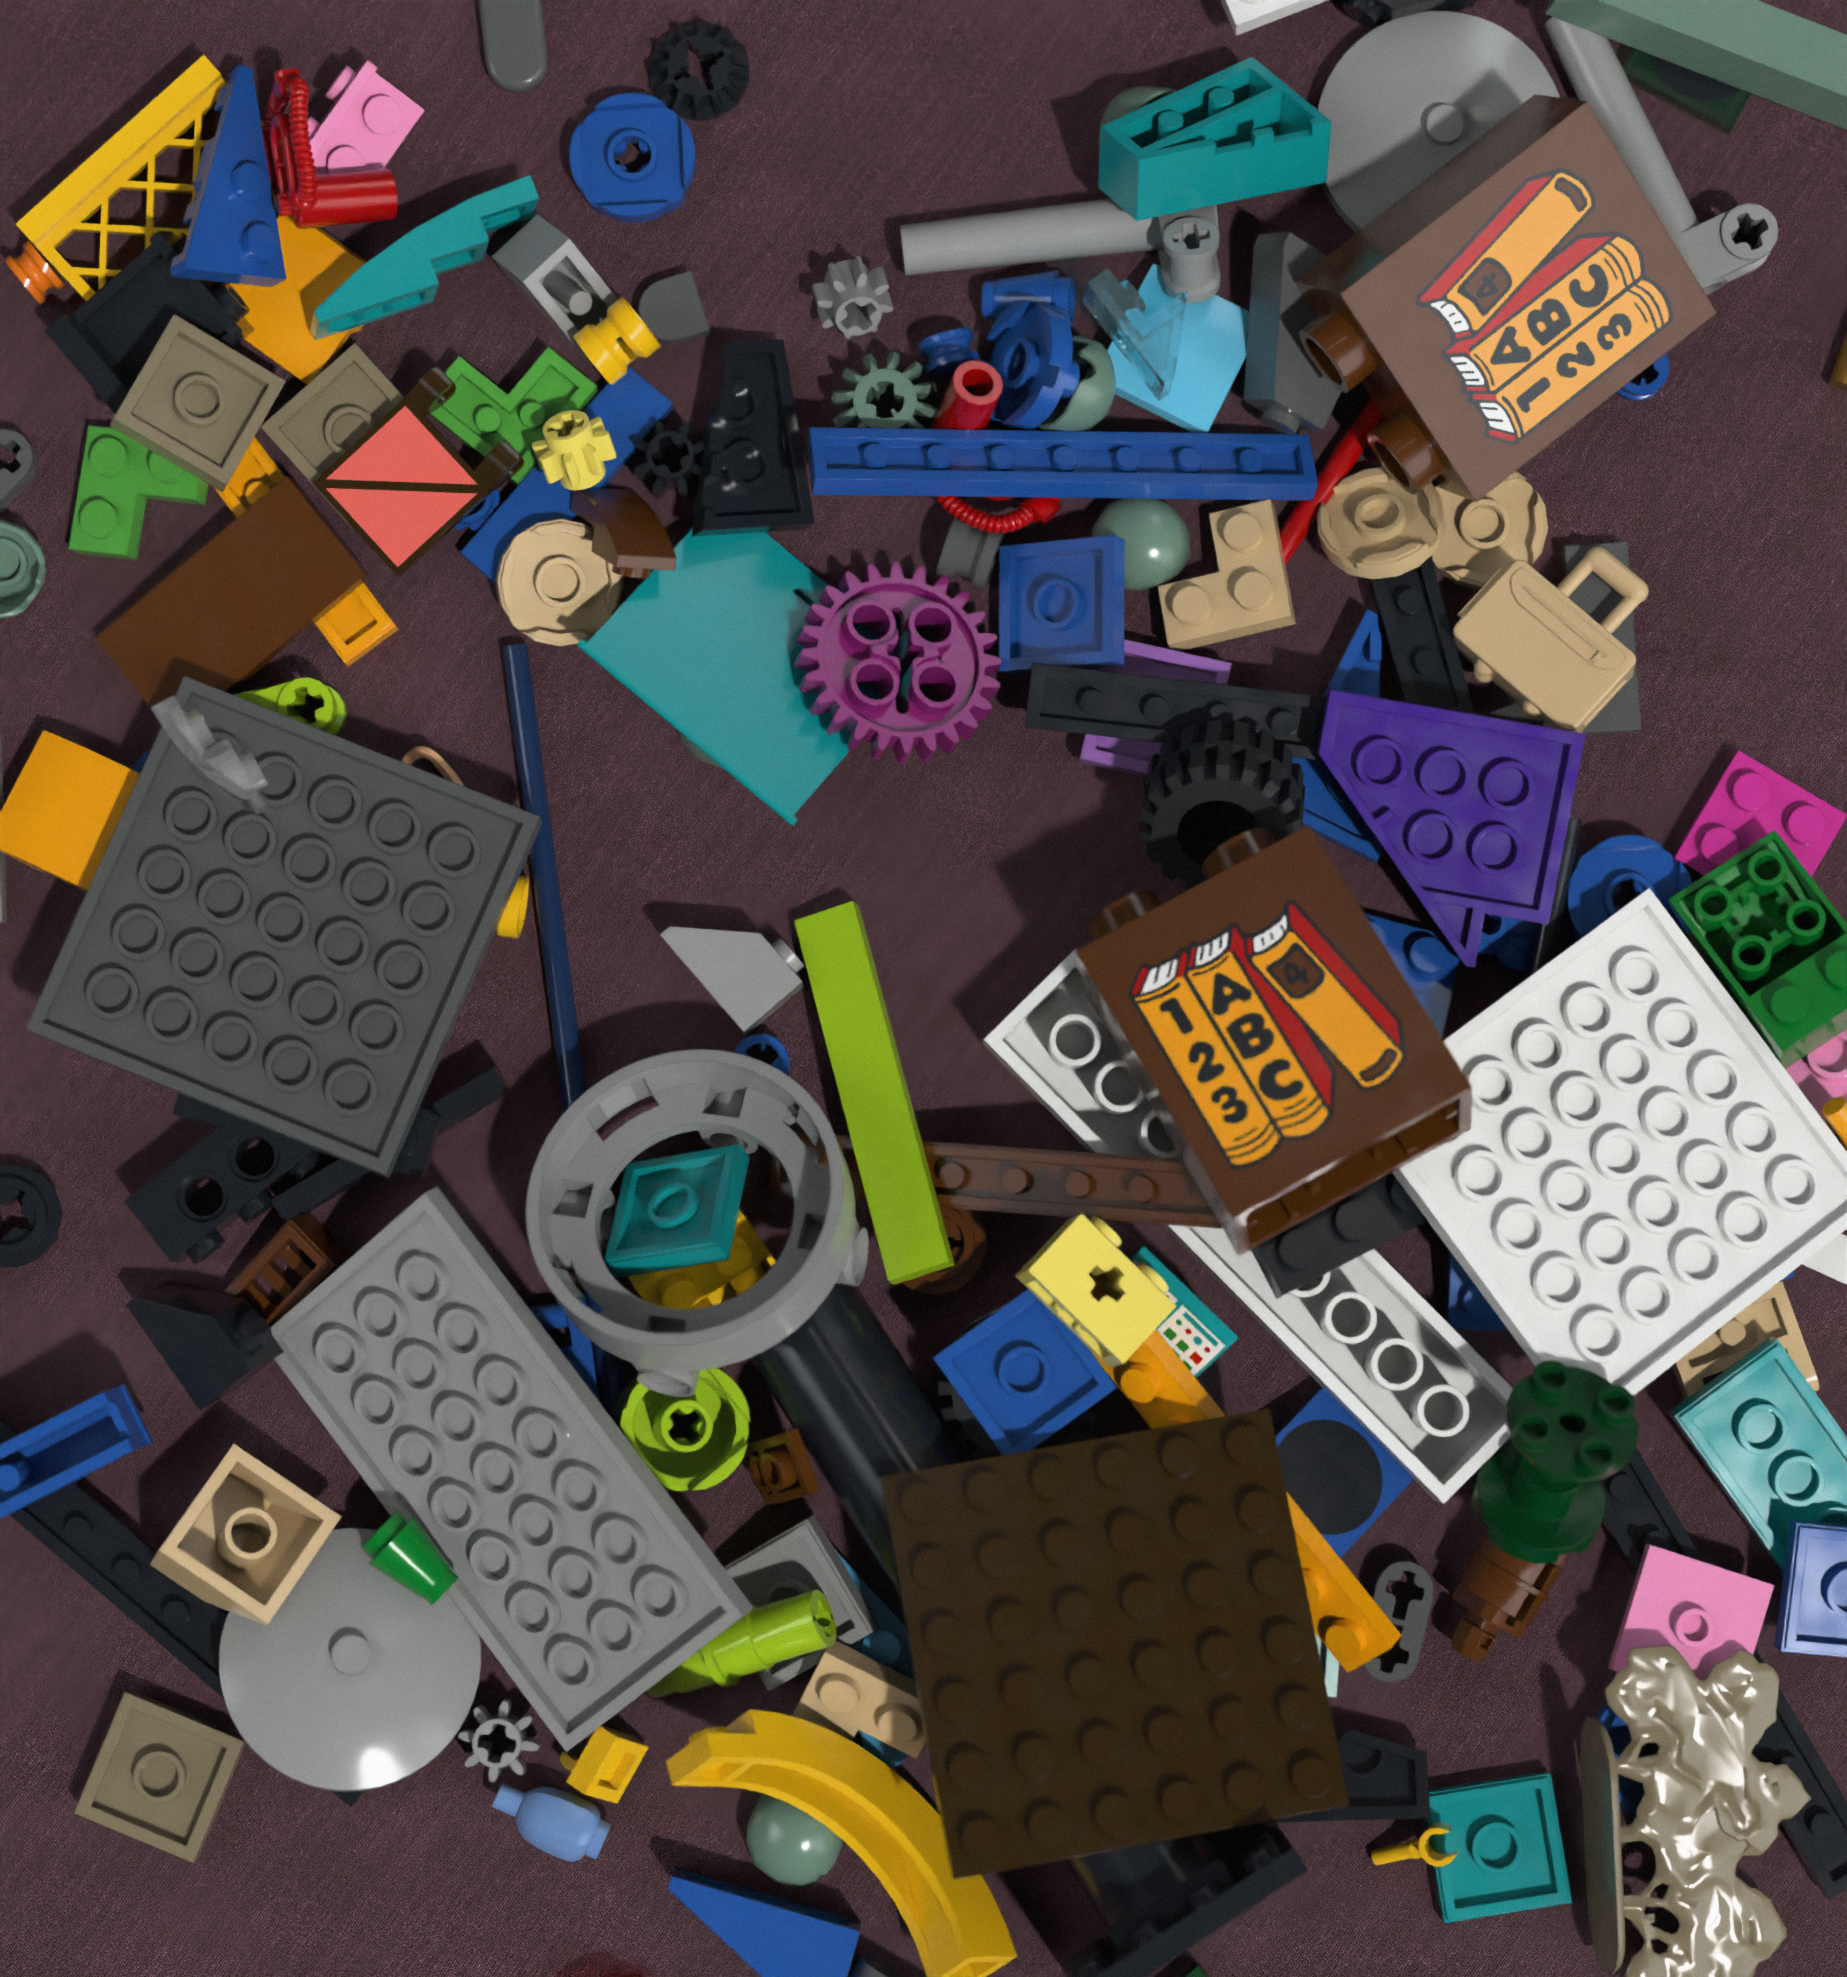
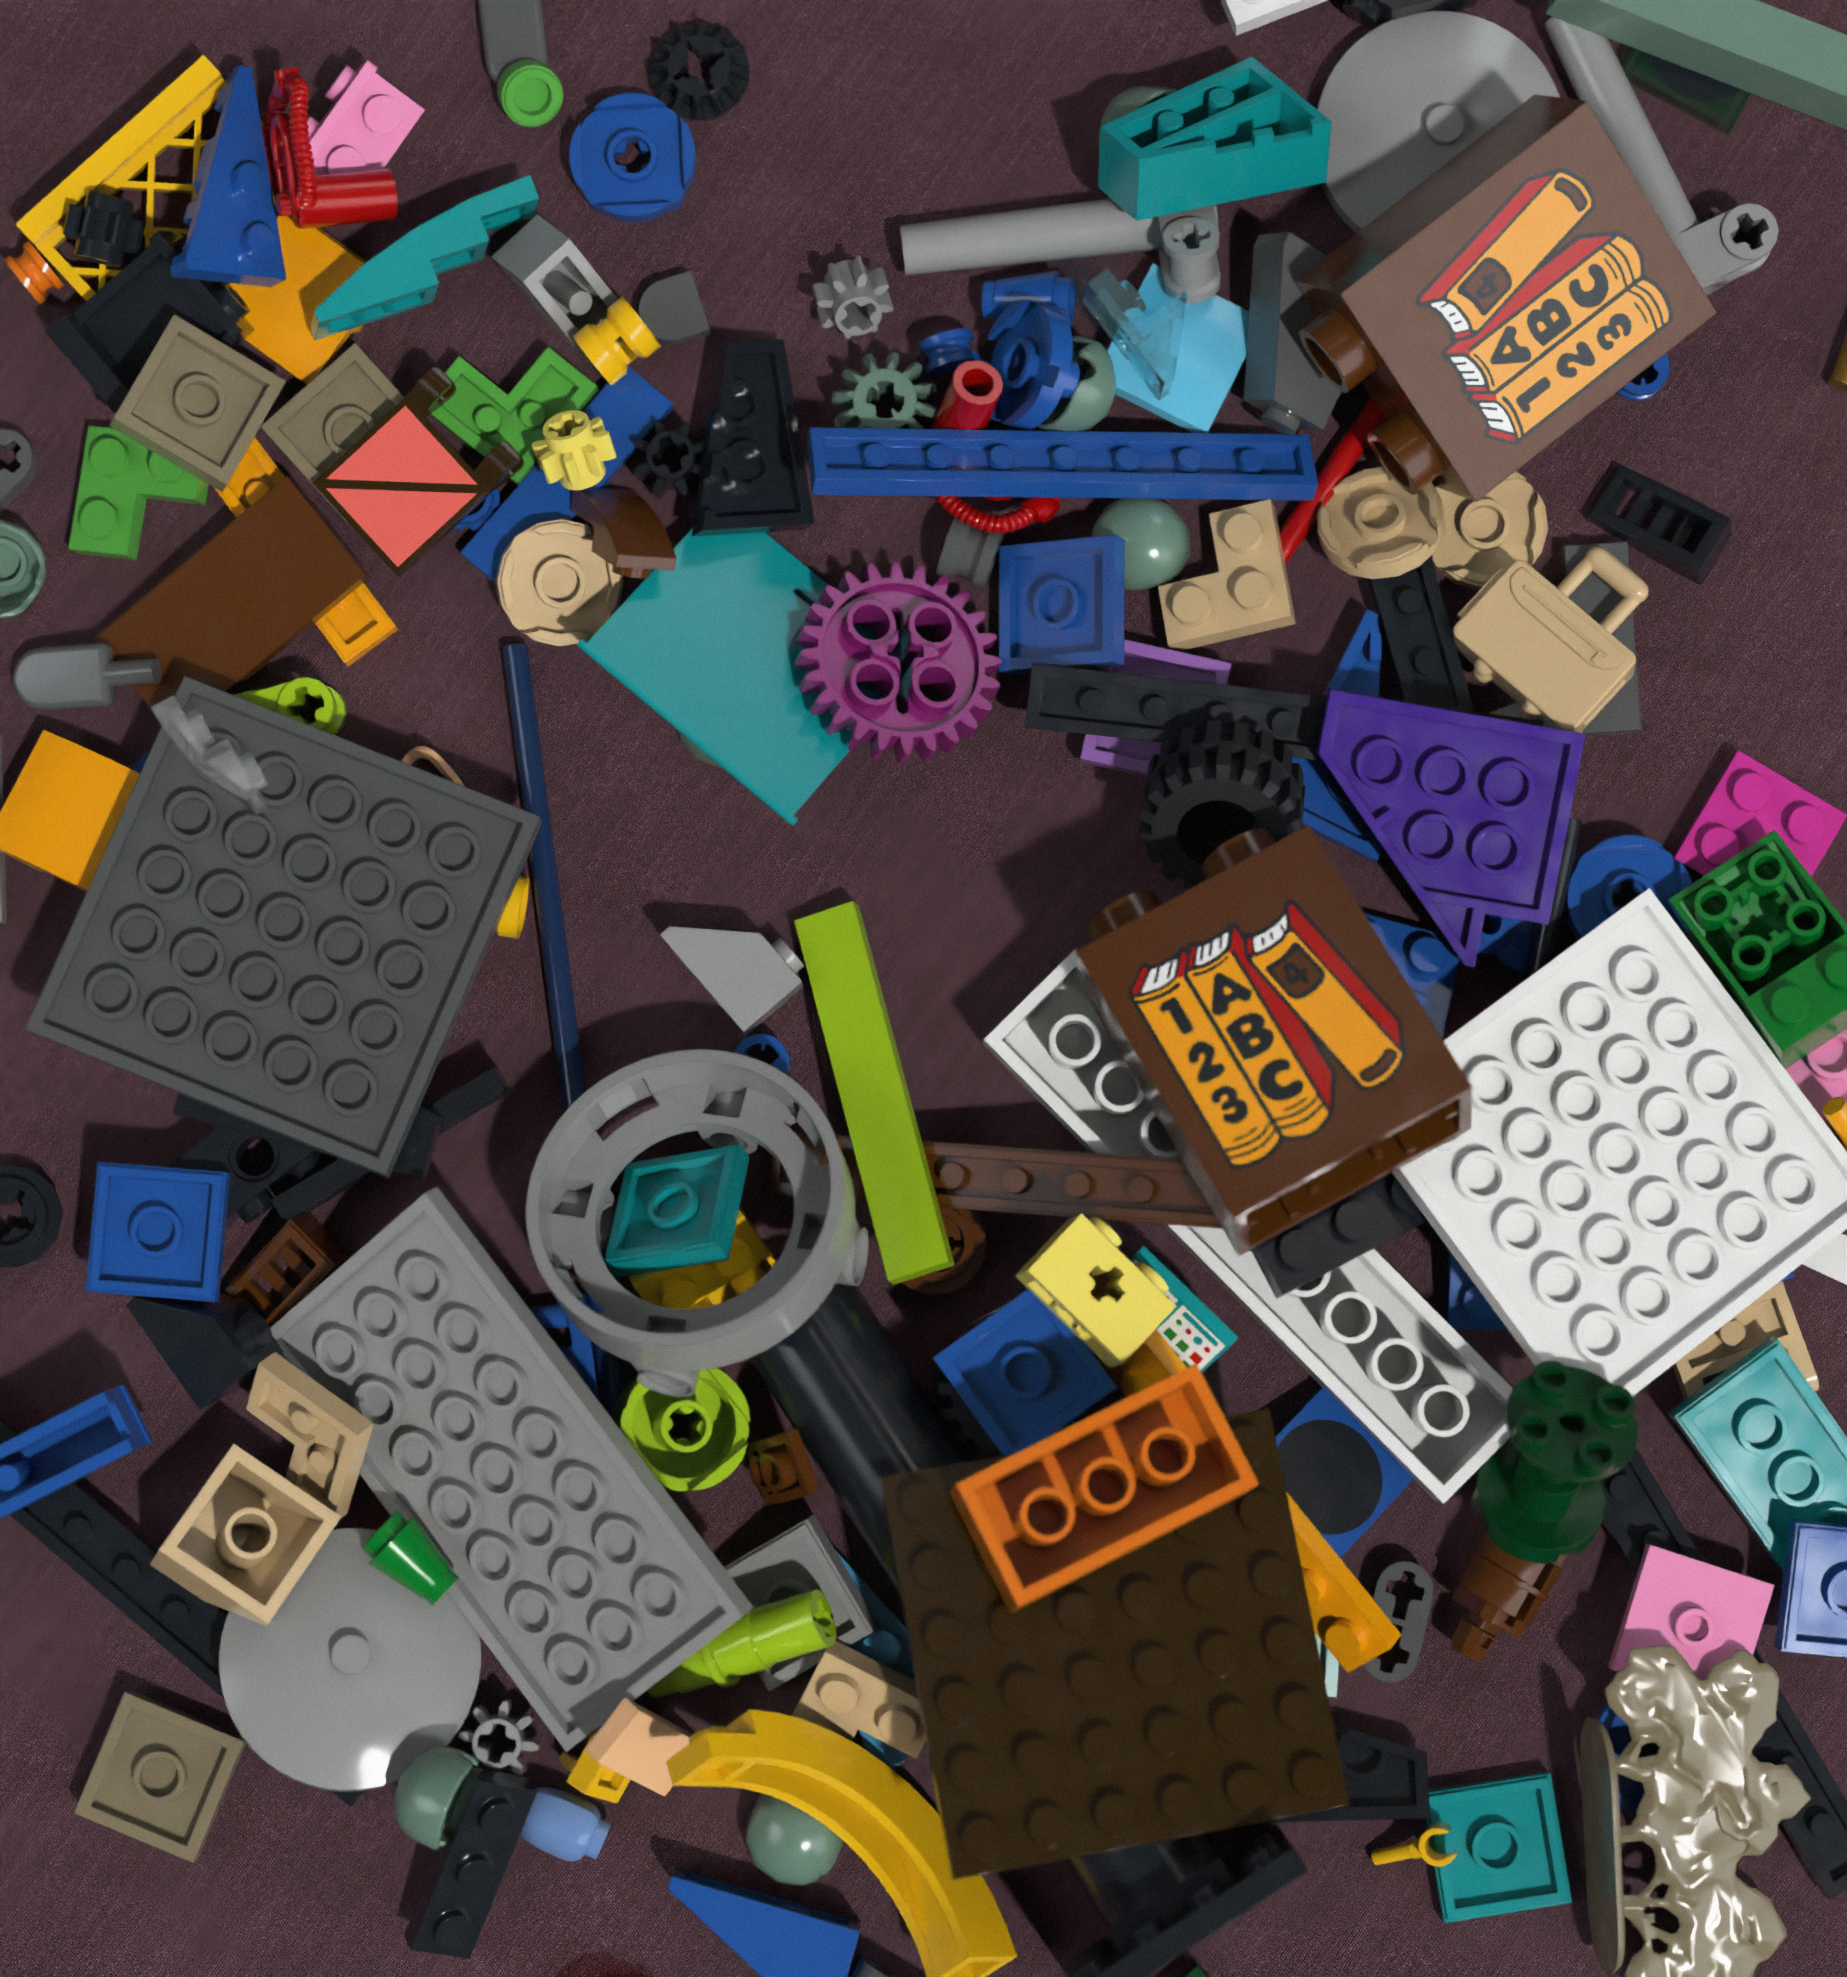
none -> dark grey piece [13,643,162,710]
none -> black gear [63,192,145,267]
none -> blue tile [85,1162,231,1302]
none -> tan plate [246,1352,374,1518]
none -> sand green hair [394,1746,479,1850]
none -> black plate [404,1768,538,1959]
none -> bright green tile [497,59,563,127]
none -> light nougat tile [585,1697,693,1797]
none -> orange brick [949,1363,1259,1613]
none -> black slope [1587,464,1732,585]

